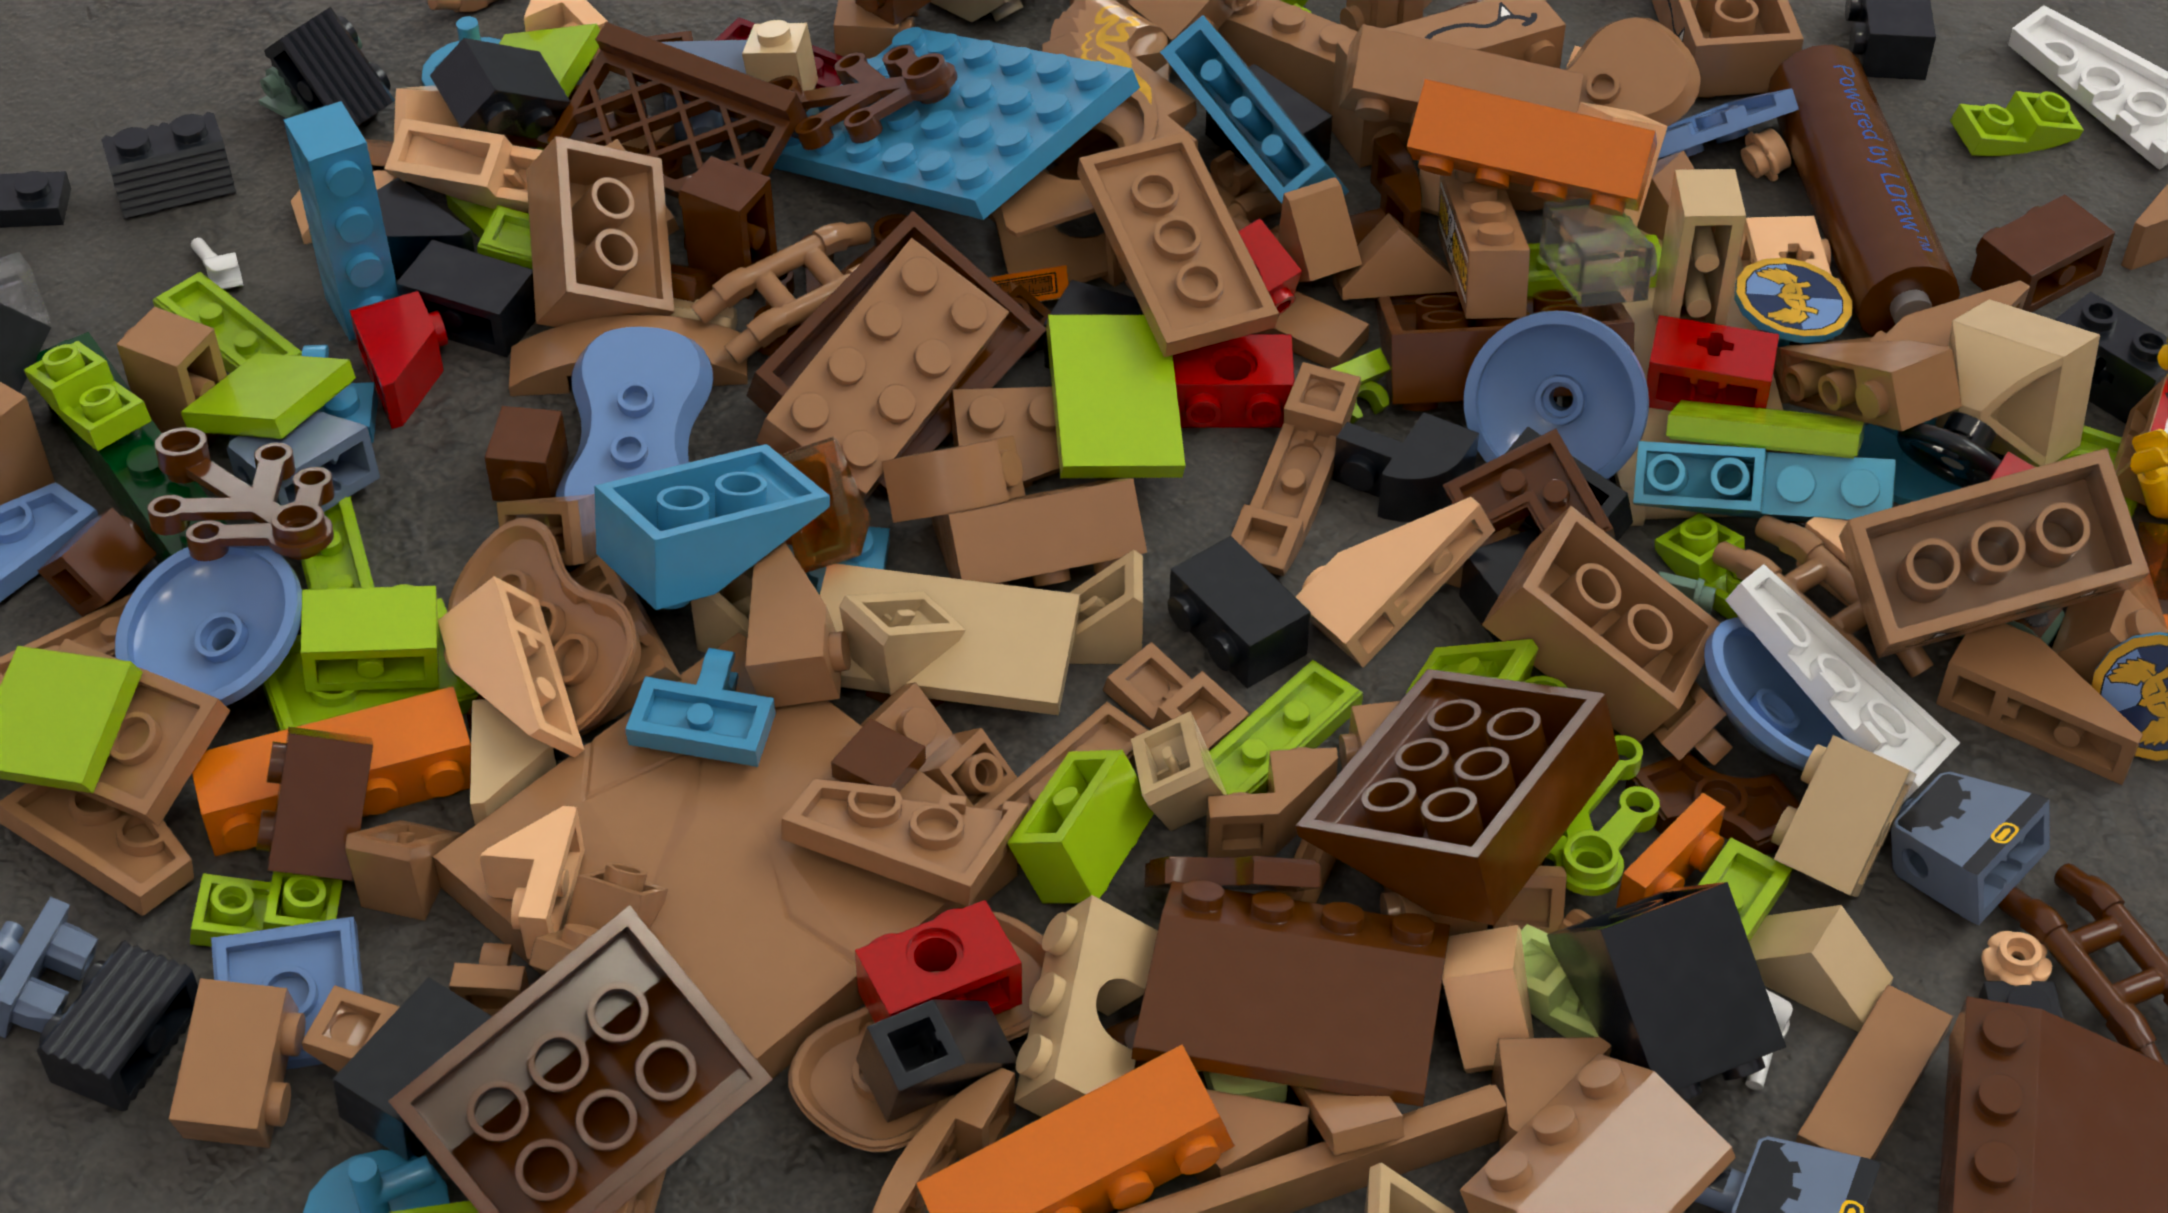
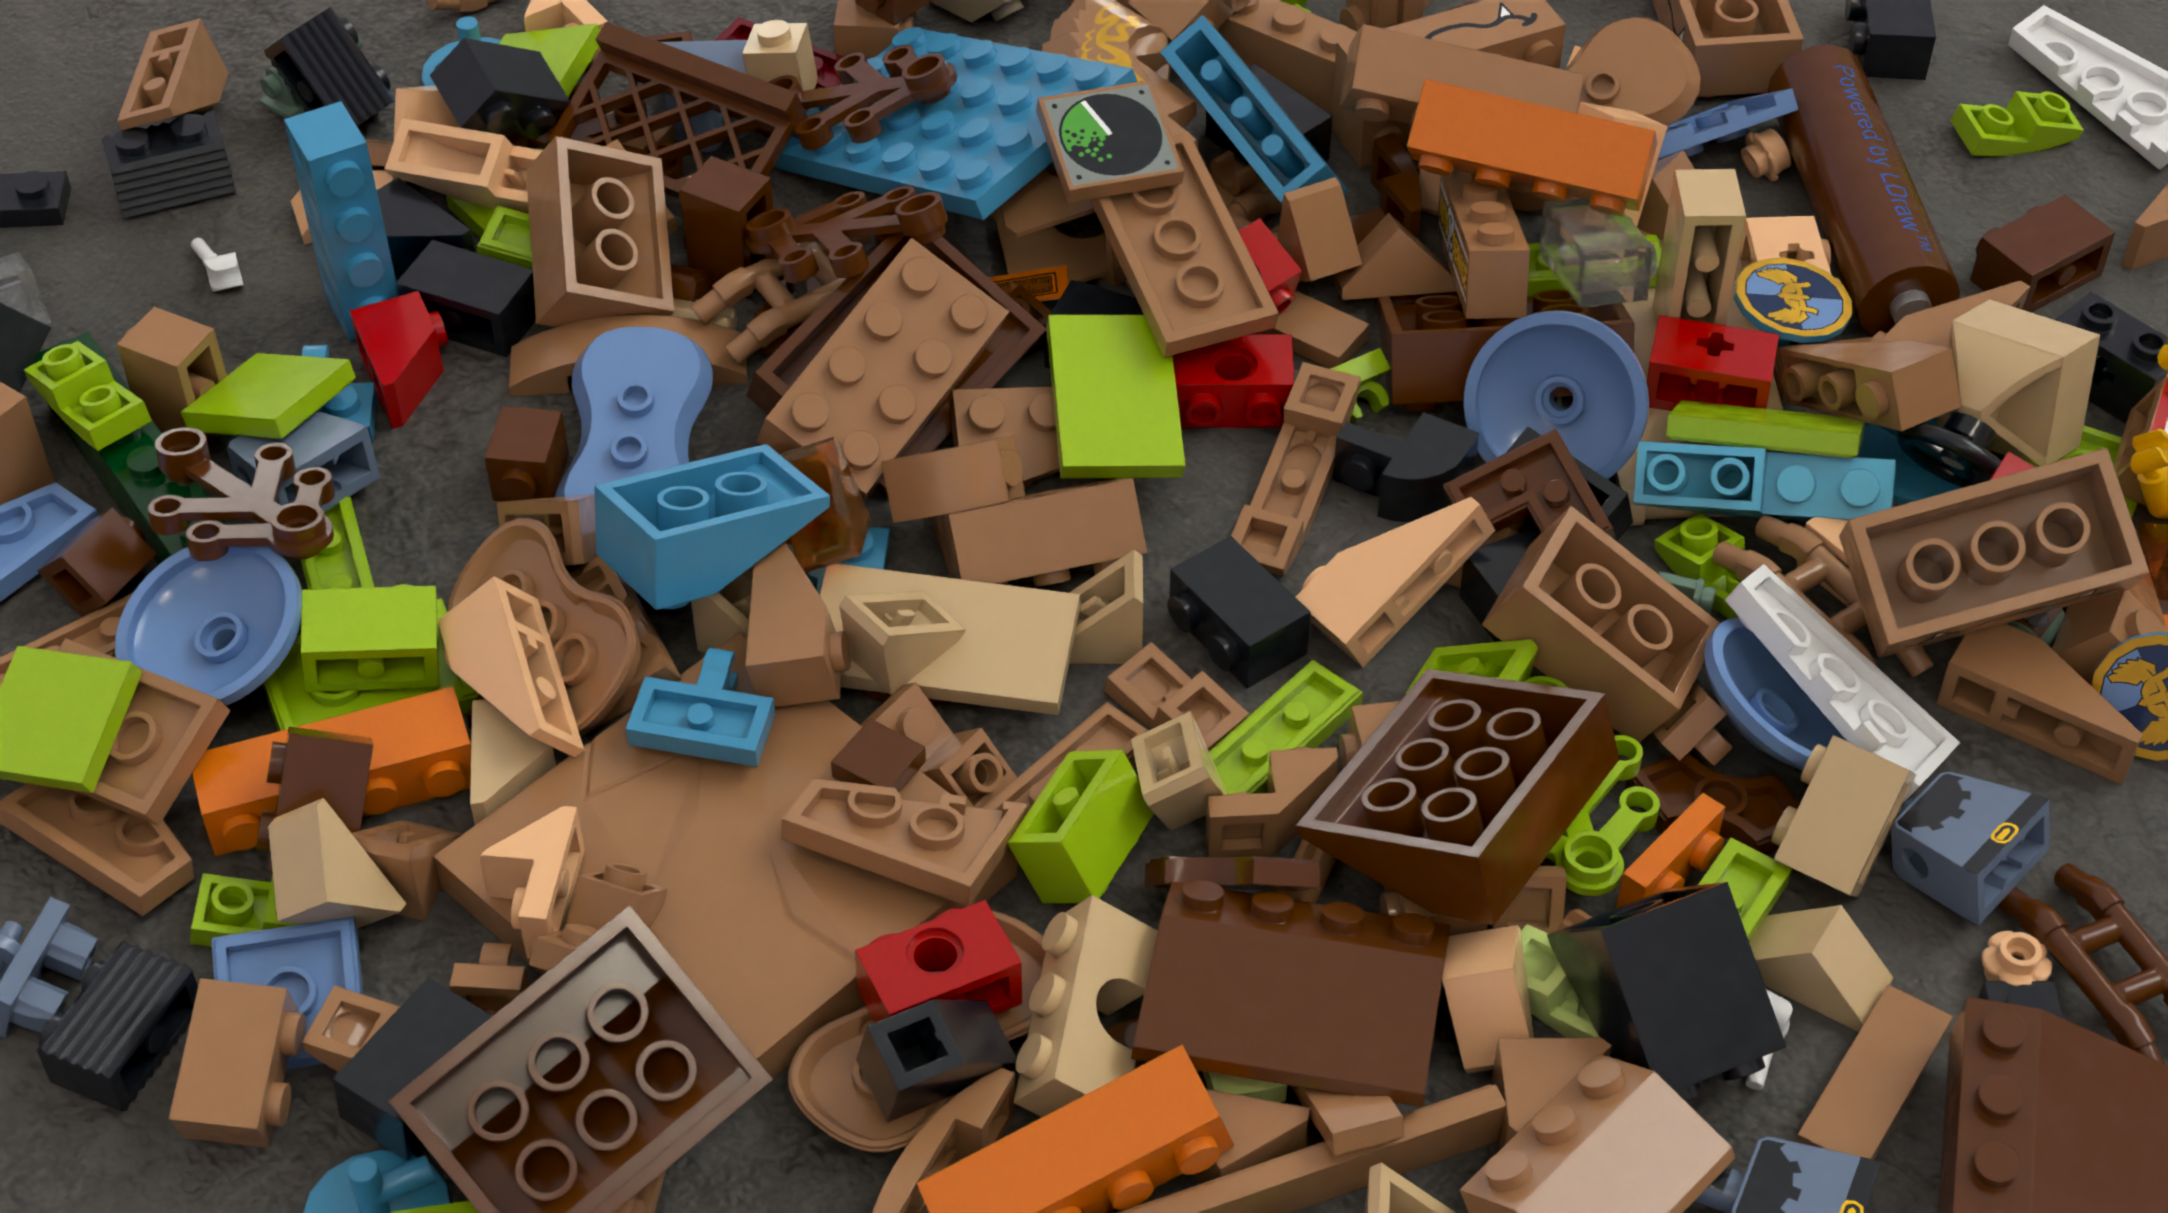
lime tile [153,272,302,374] -> none
none -> medium nougat slope [117,19,229,130]
none -> tan slope [268,798,406,929]
none -> reddish brown plant [745,186,948,283]
none -> tile [1036,80,1184,203]

